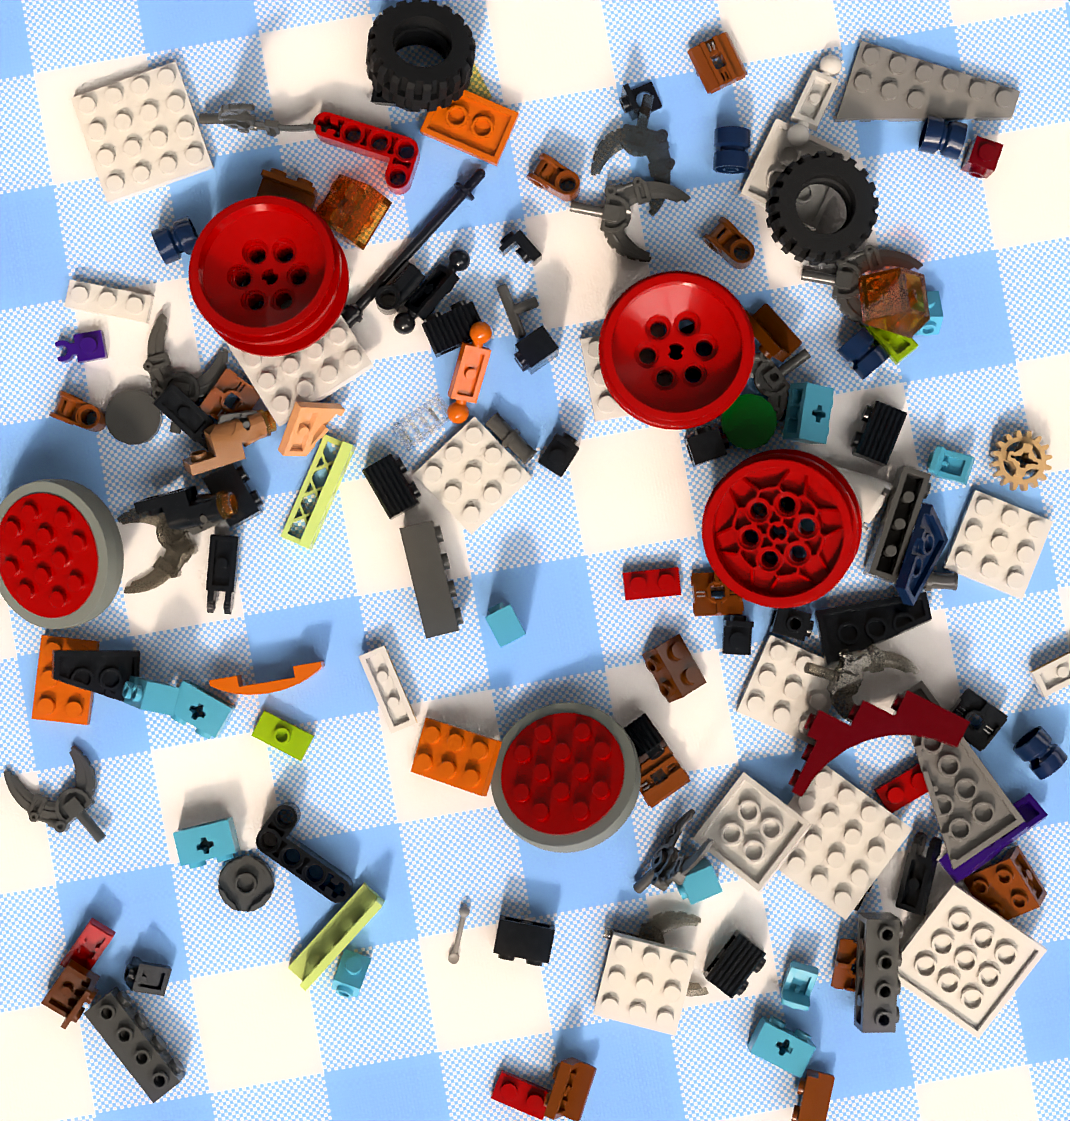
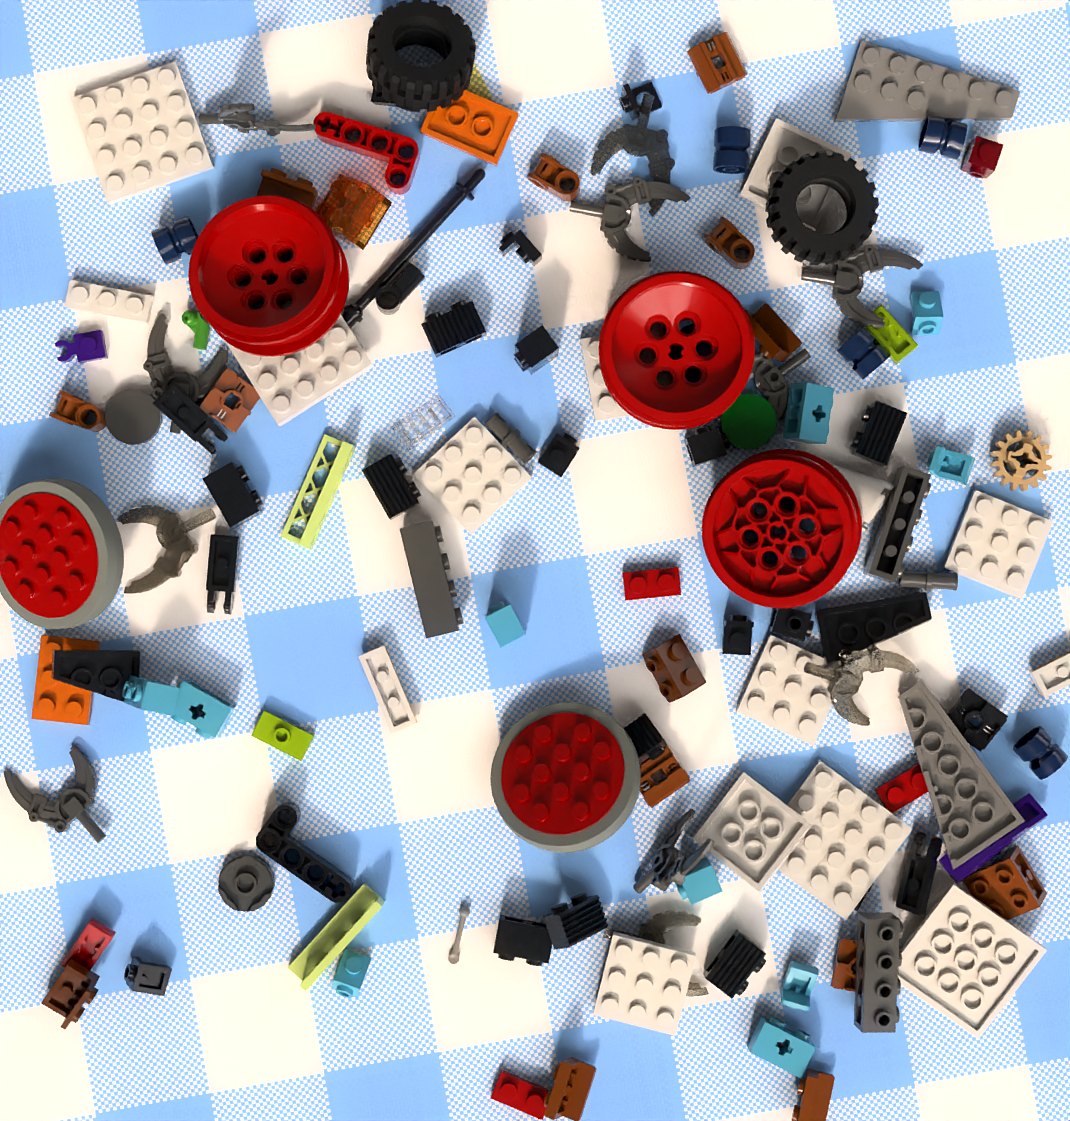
dark grey brick [83,986,185,1103] -> none
black plate [134,485,238,535] -> none
medium azure brick [173,816,240,869] -> none
medium nougat plate [182,409,277,476] -> none
orange slope [209,661,325,695] -> none
light nougat wing [278,402,345,456] -> none
black plate [393,249,470,335] -> none
orange plate [410,718,502,797] -> none
orange plate [447,321,492,424] -> none
dark grey piece [497,284,539,339] -> none
dark orange piece [691,572,744,617] -> none
white plate [787,55,842,147] -> none
dark red arch [788,690,970,797] -> none
clear orange slope [858,267,930,338] -> none
dark blue wing [895,503,948,606] -> none
none -> bright green arm [182,310,210,350]
none -> black brick [543,893,609,950]

